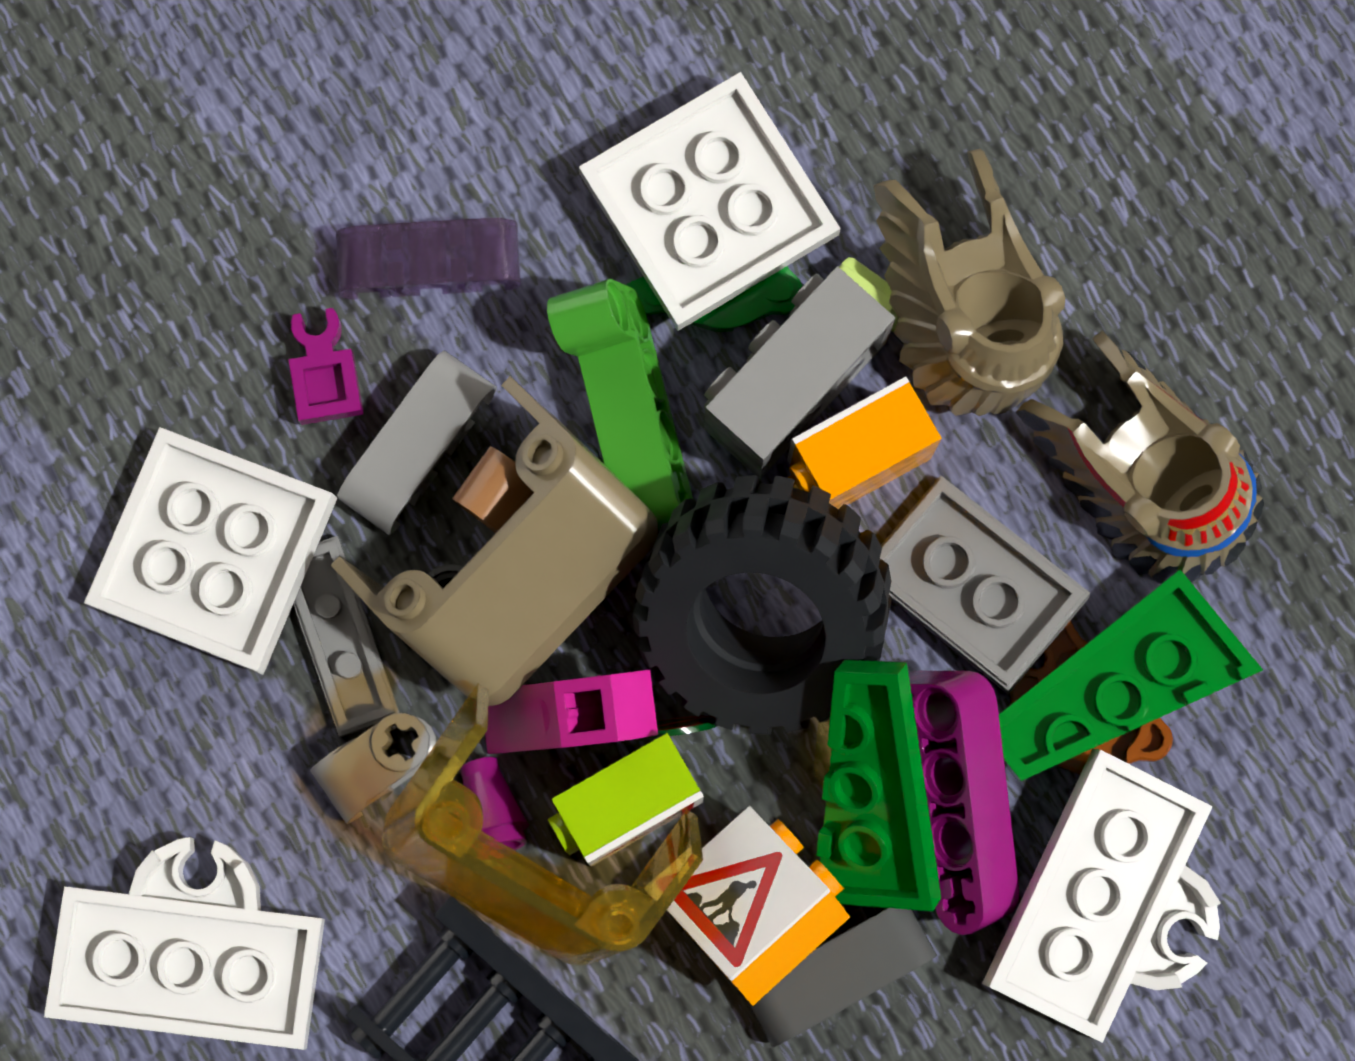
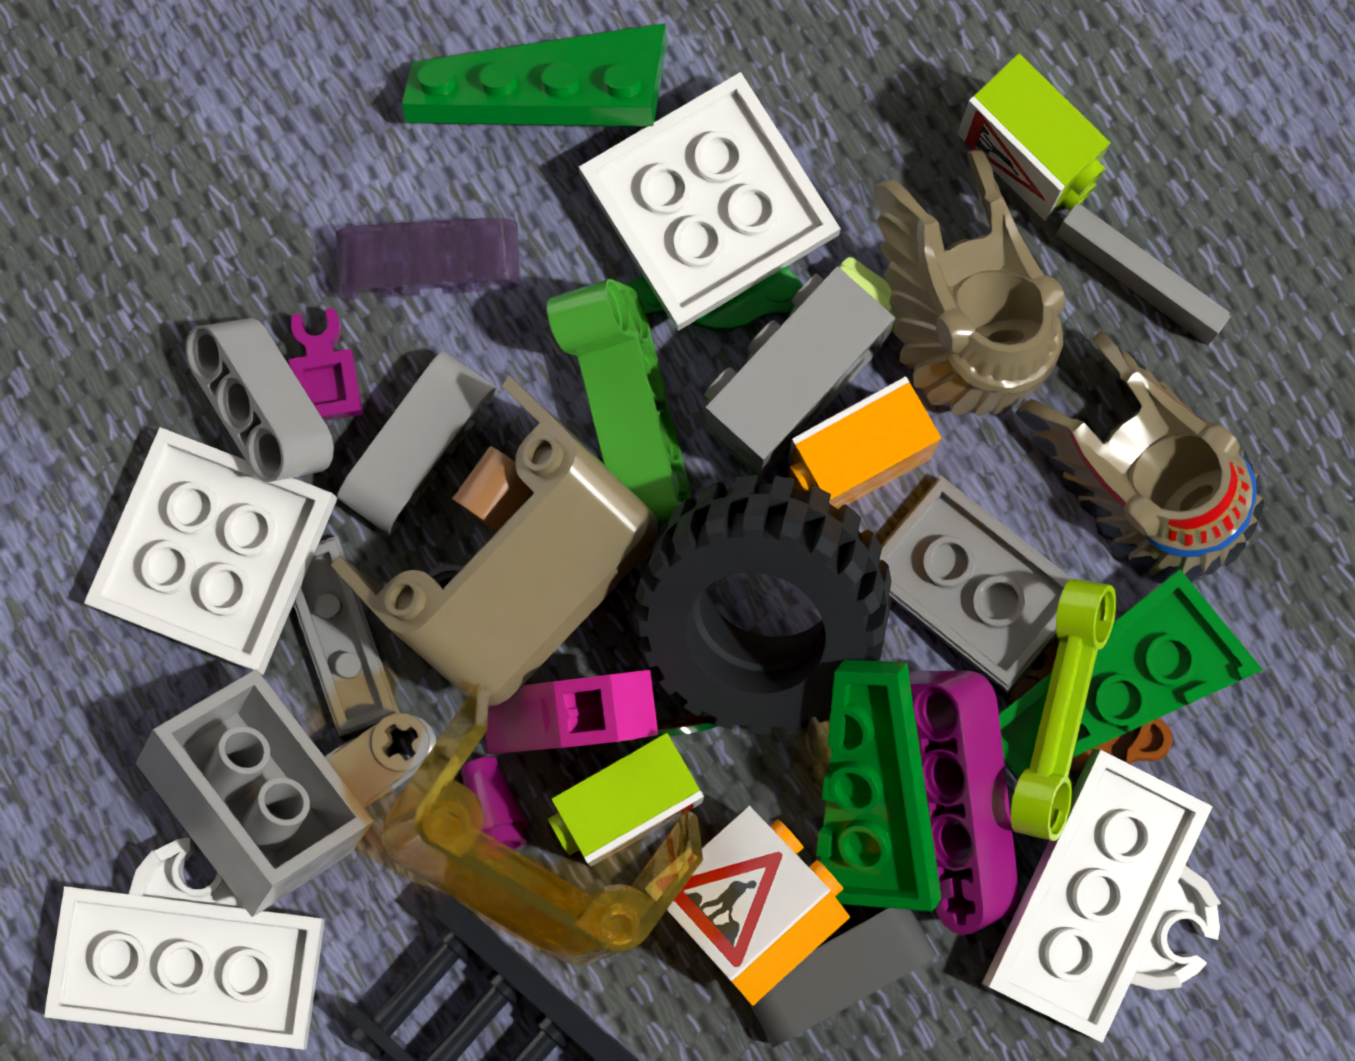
none -> light grey brick [135,669,374,917]
none -> light grey beam [186,318,334,482]
none -> green wing [402,23,667,126]
none -> lime piece [957,53,1110,221]
none -> lime piece [1011,578,1116,841]
none -> light grey tile [1056,204,1231,345]

